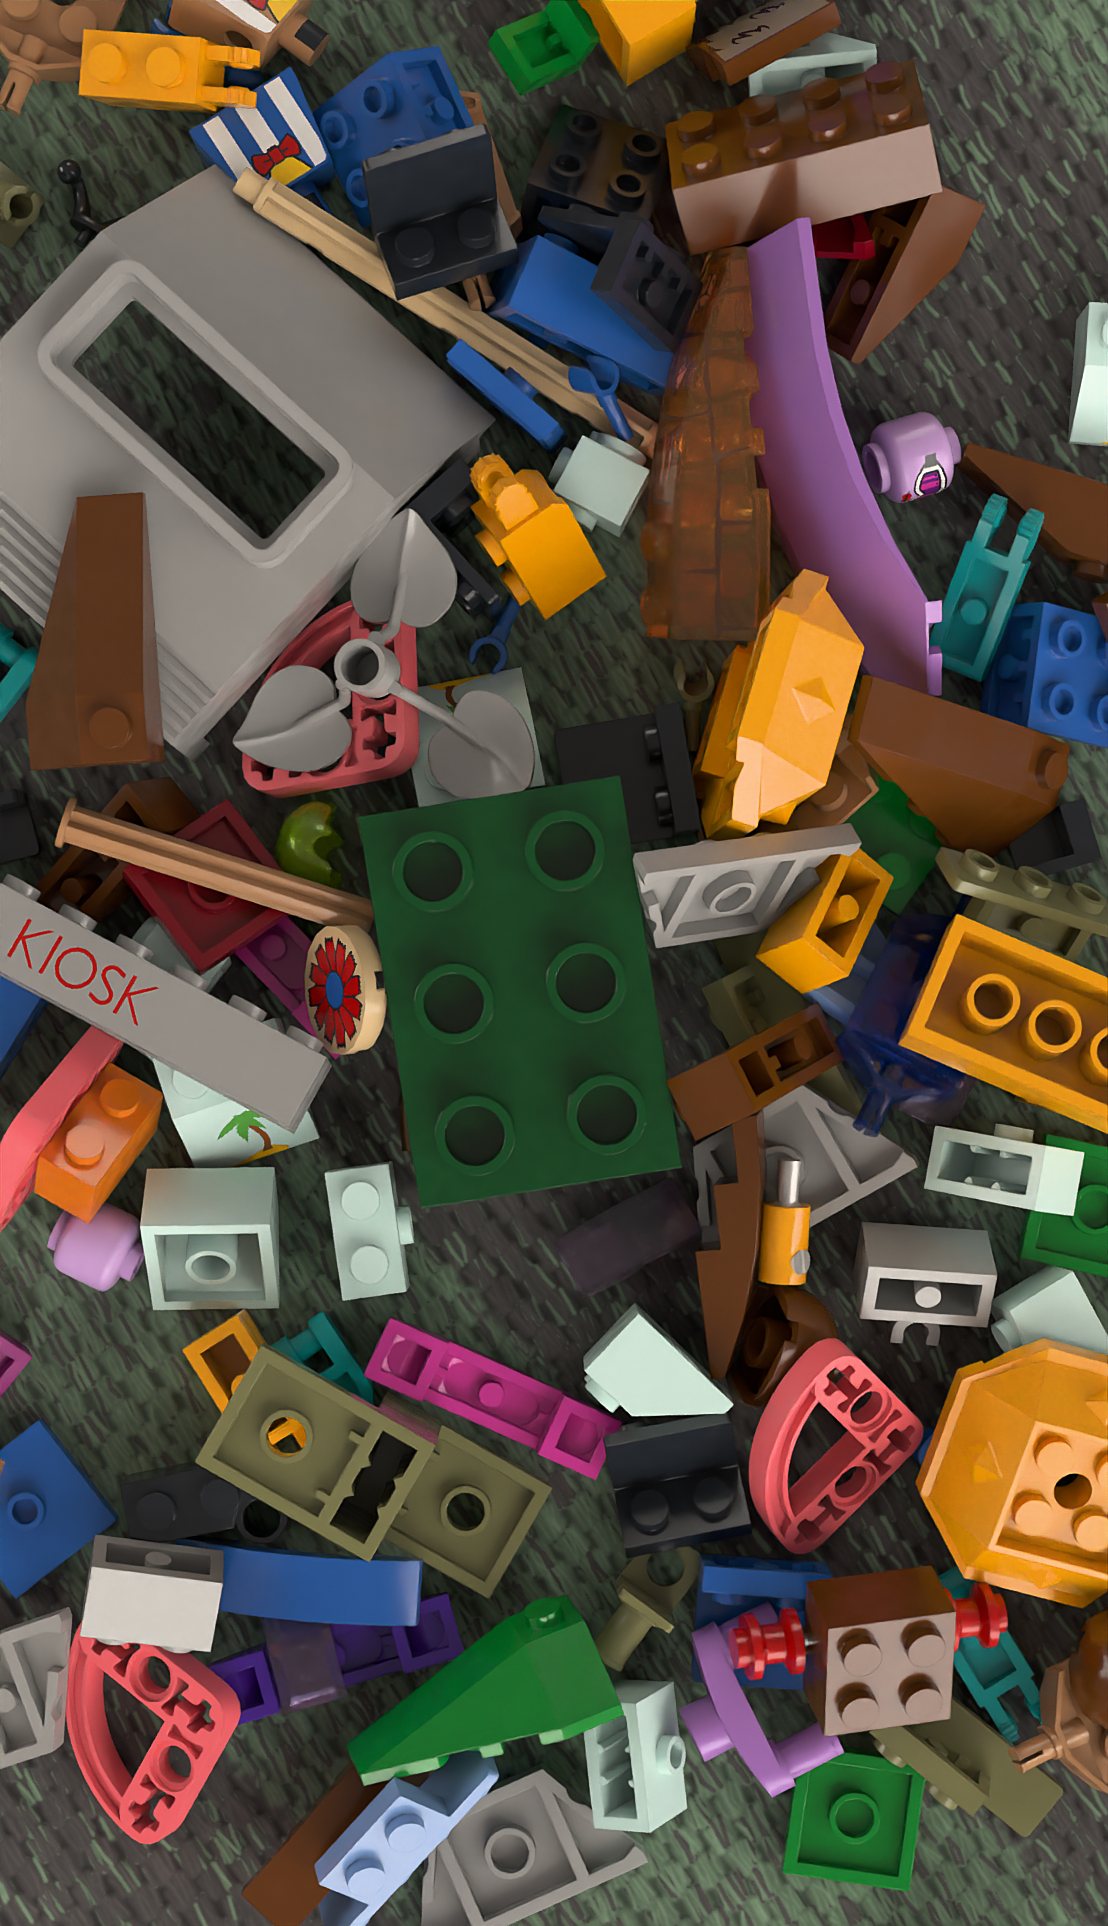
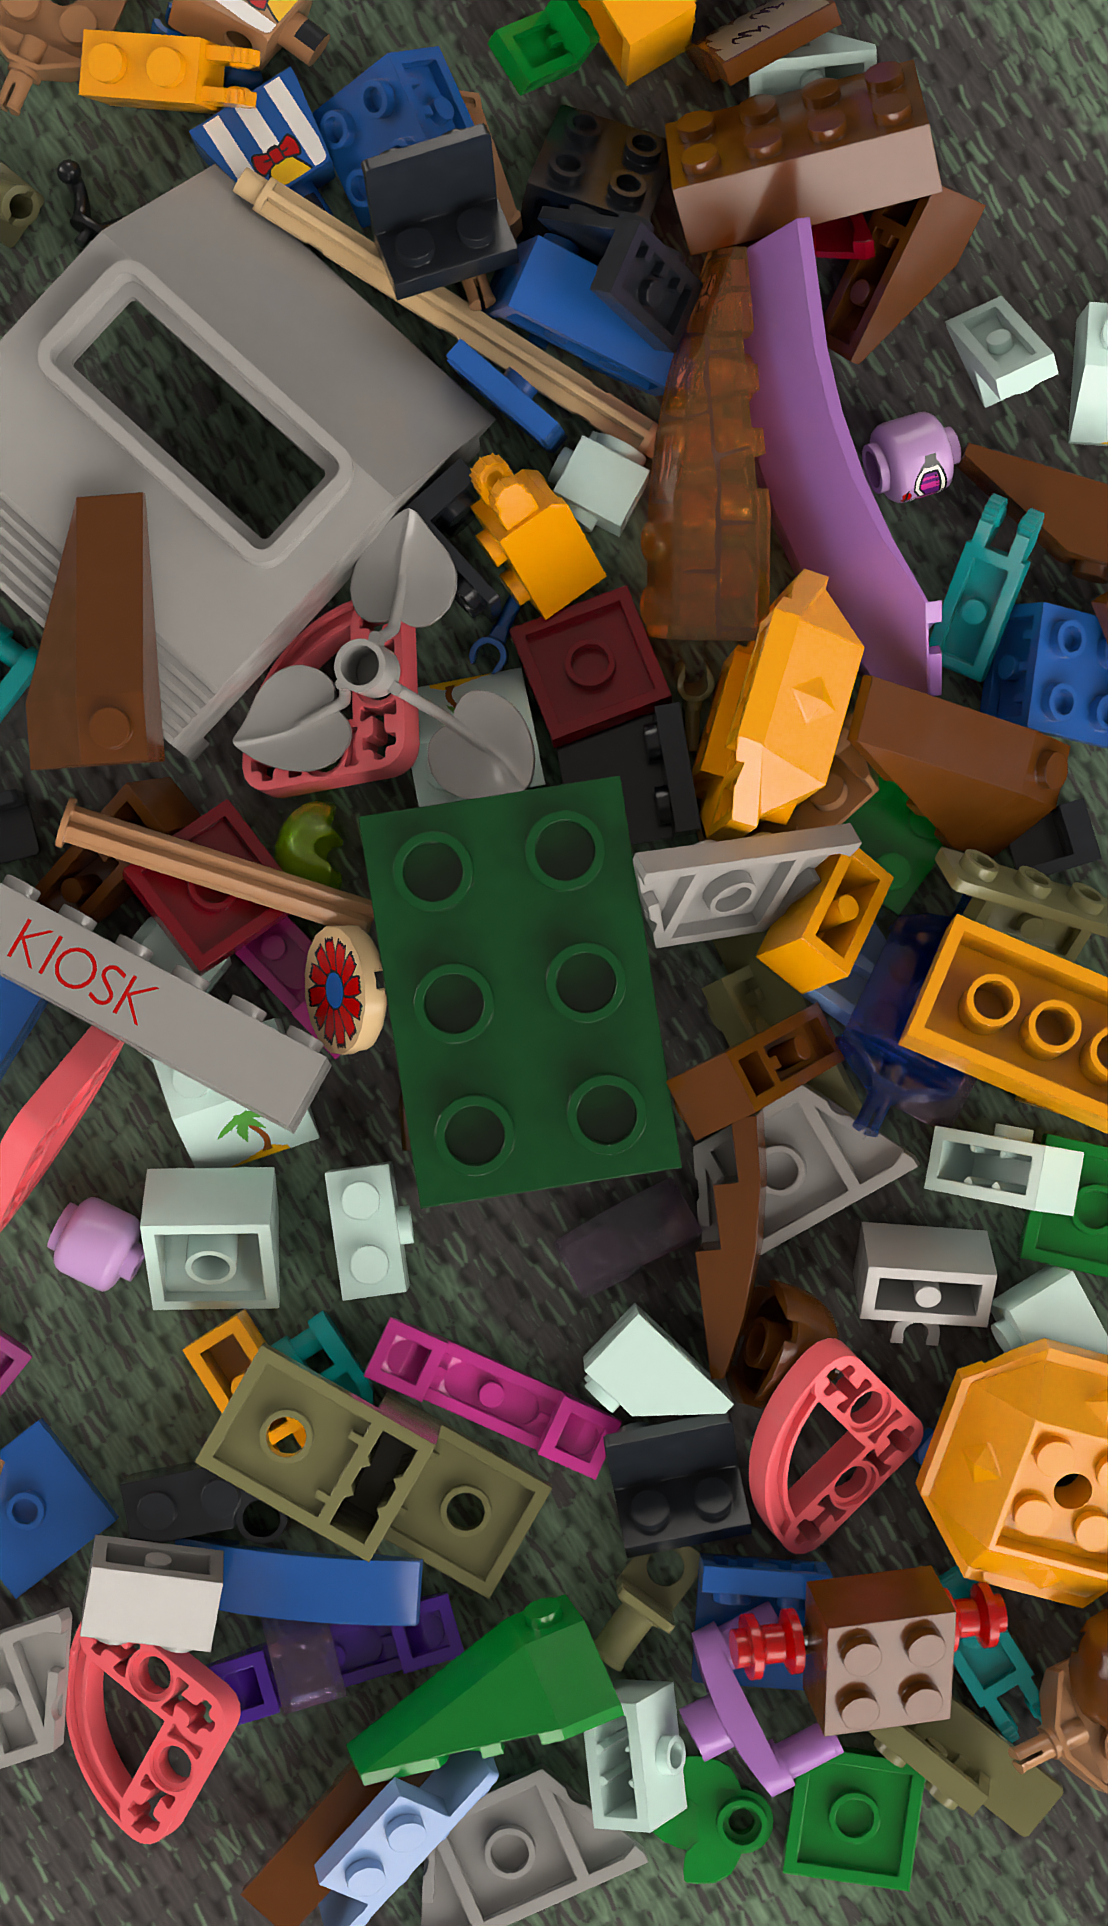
orange brick [34,1062,164,1224] -> none
blue hand [568,354,634,442] -> none
light orange piece [758,1158,811,1285] -> none
none -> dark red plate [509,585,672,748]
none -> green plate [652,1754,773,1884]
none -> light aqua slope [945,296,1058,408]

